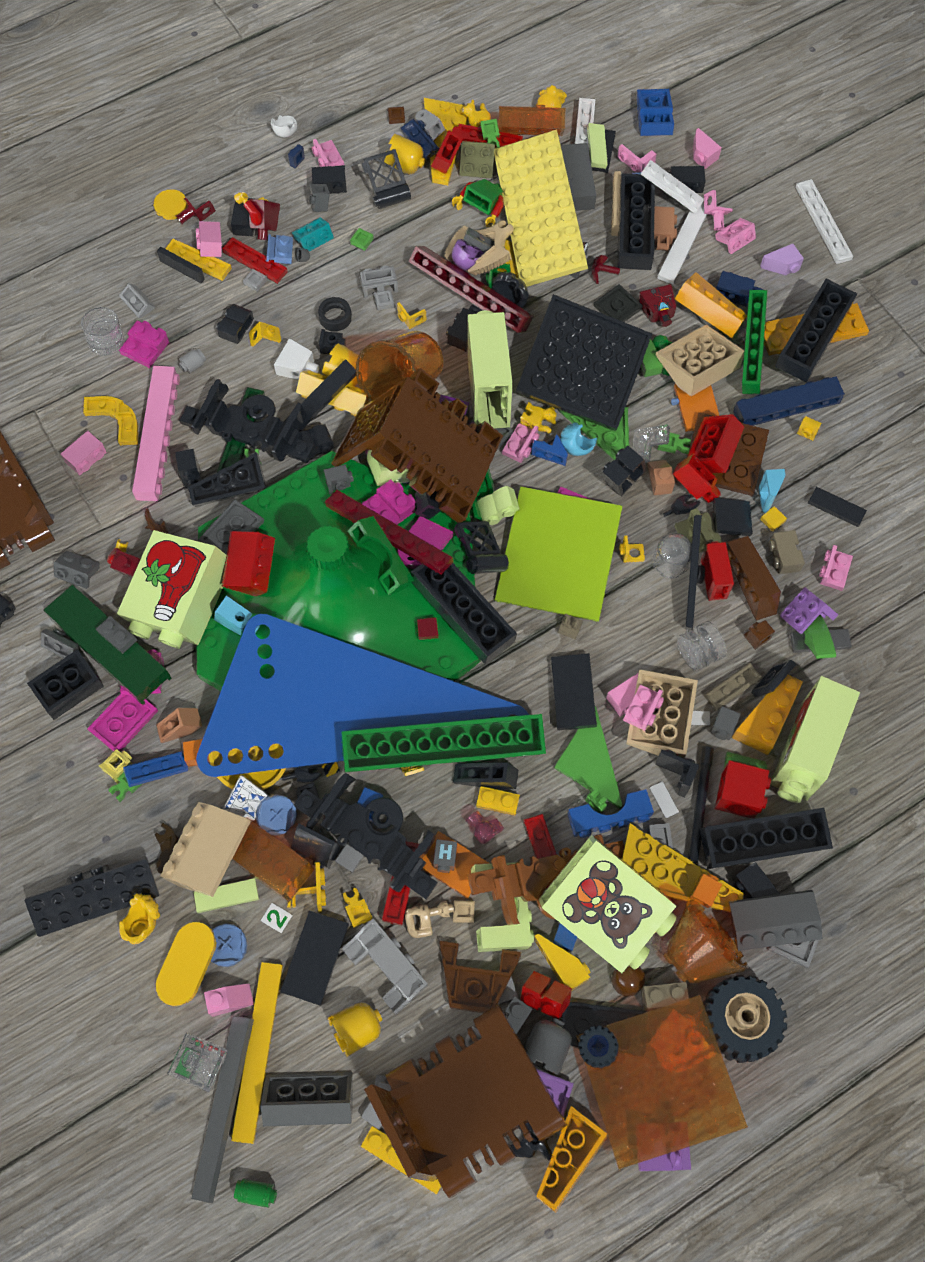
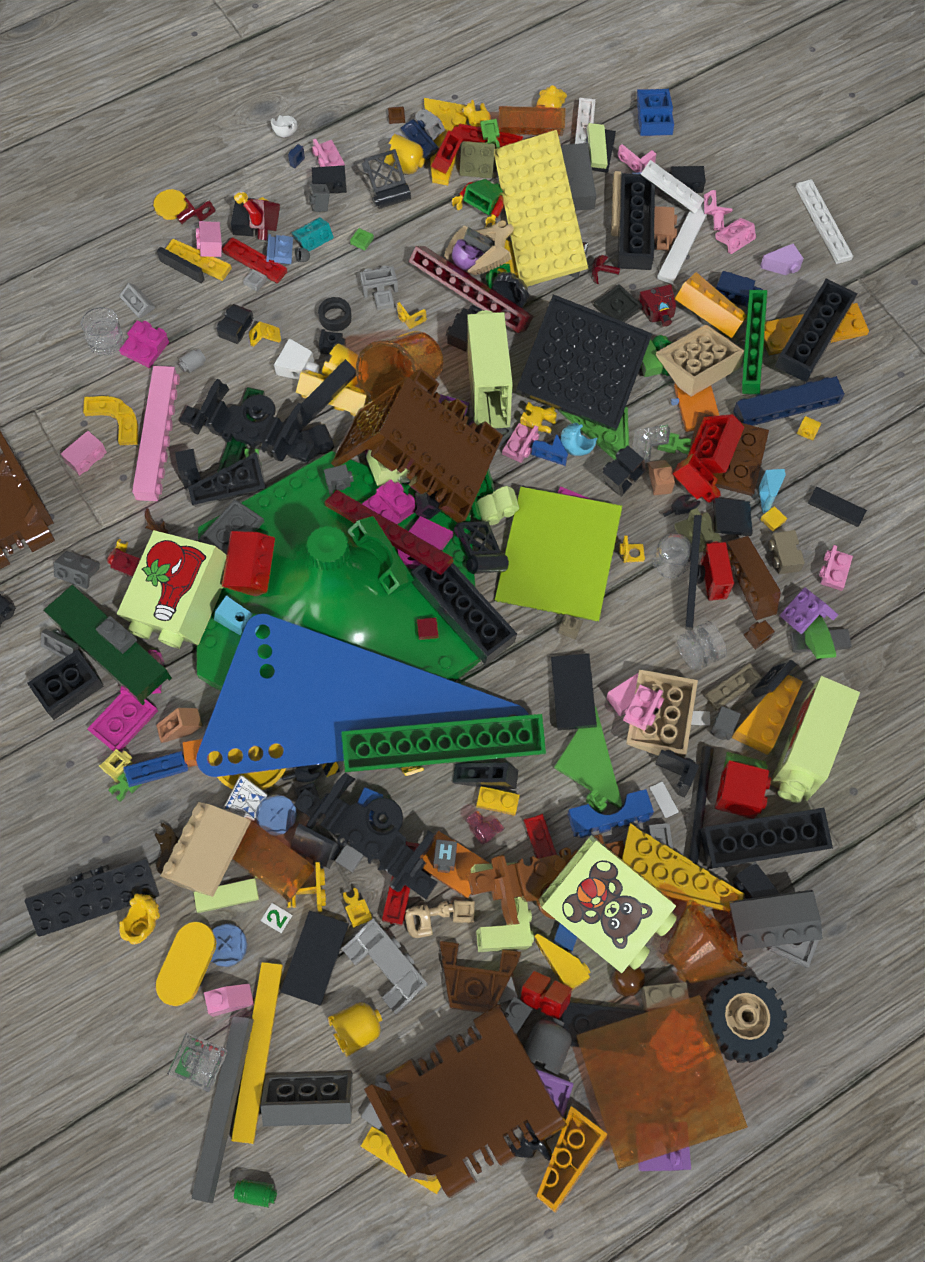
black wheel [579,1026,619,1068] -> none
orange brick [689,873,722,908] -> none
bright pink slope [693,128,722,169] -> none

